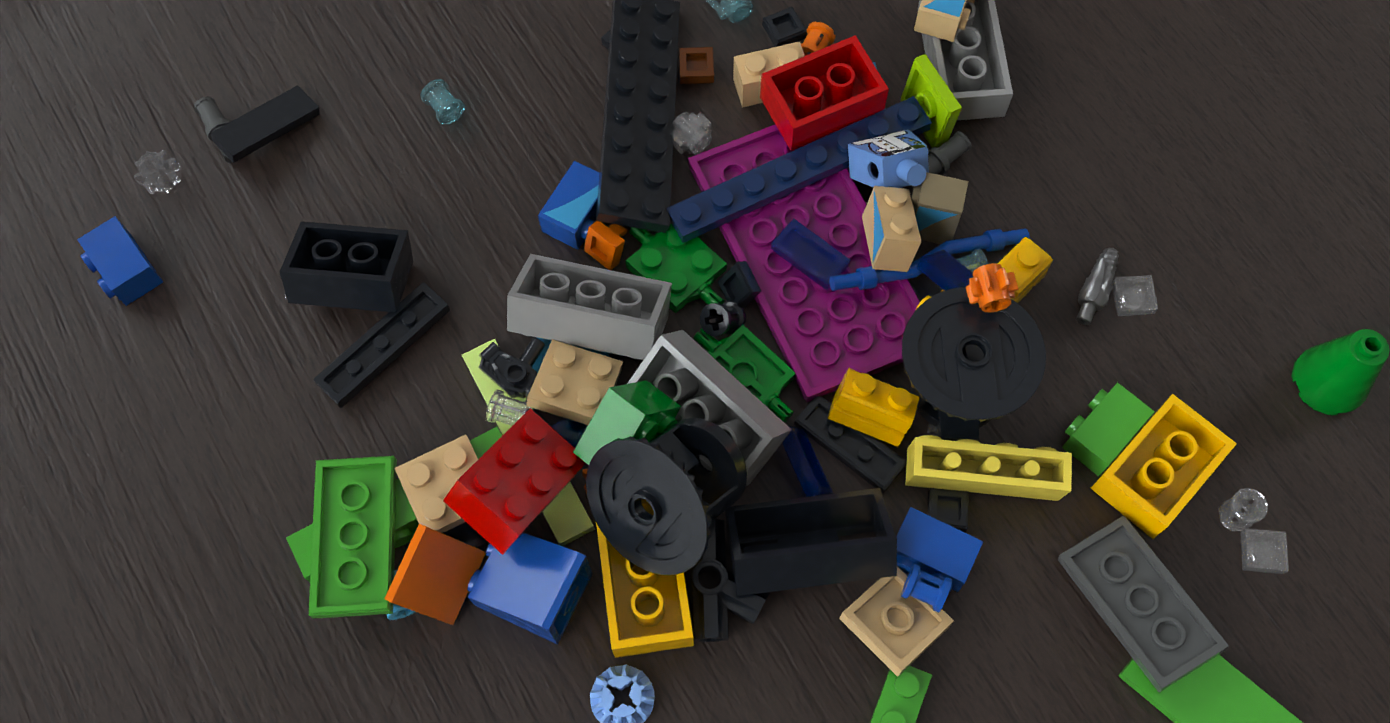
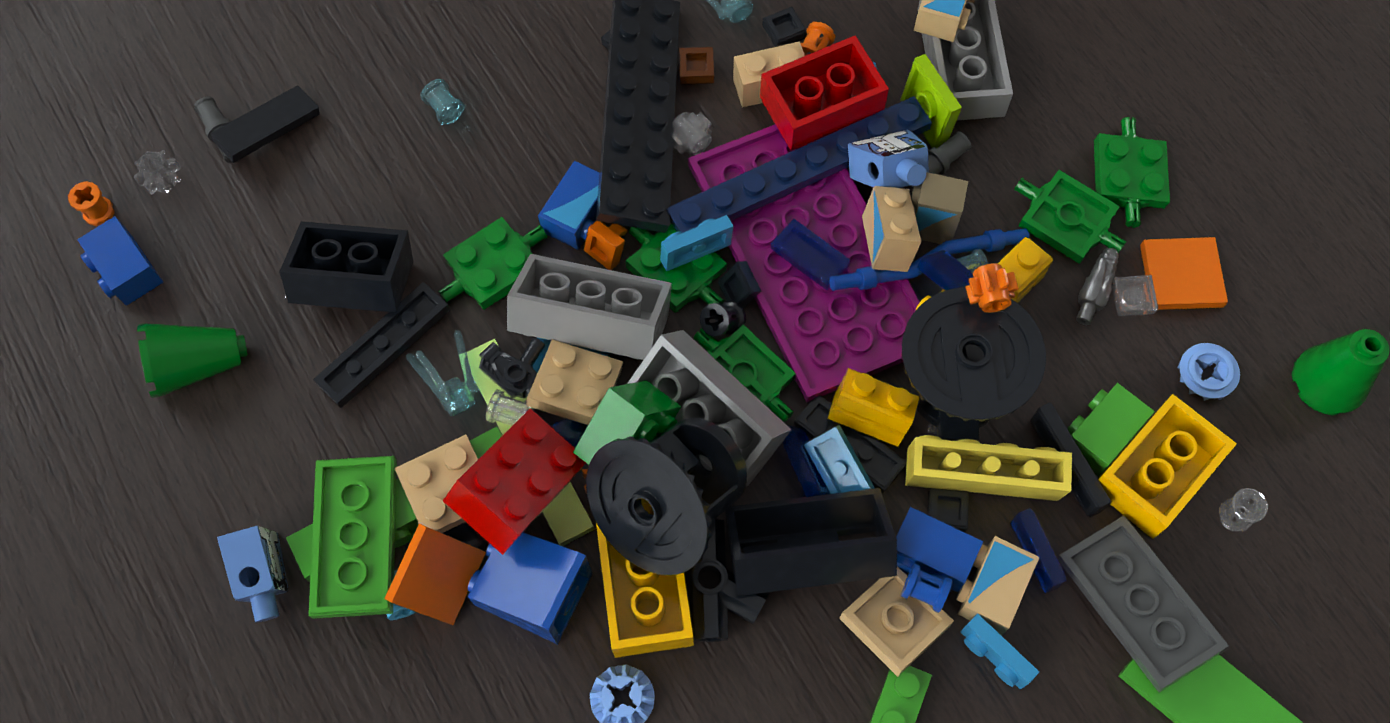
clear plate [1241,528,1289,574] -> none
none -> orange bush [68,181,114,226]
none -> green cone [137,323,248,398]
none -> medium blue torso [217,526,288,622]
none -> clear light blue plant [406,330,479,416]
none -> green plate [438,217,548,310]
none -> dark azure plate [660,215,734,271]
none -> dark azure plate [804,425,874,494]
none -> tan brick [956,536,1040,635]
none -> dark azure plate [960,613,1039,689]
none -> clear blue tile [1010,508,1067,594]
none -> green plate [1014,170,1127,264]
none -> black tile [1030,402,1112,518]
none -> green plate [1094,117,1170,228]
none -> orange tile [1140,237,1228,310]
none -> light blue gear [1177,343,1240,401]

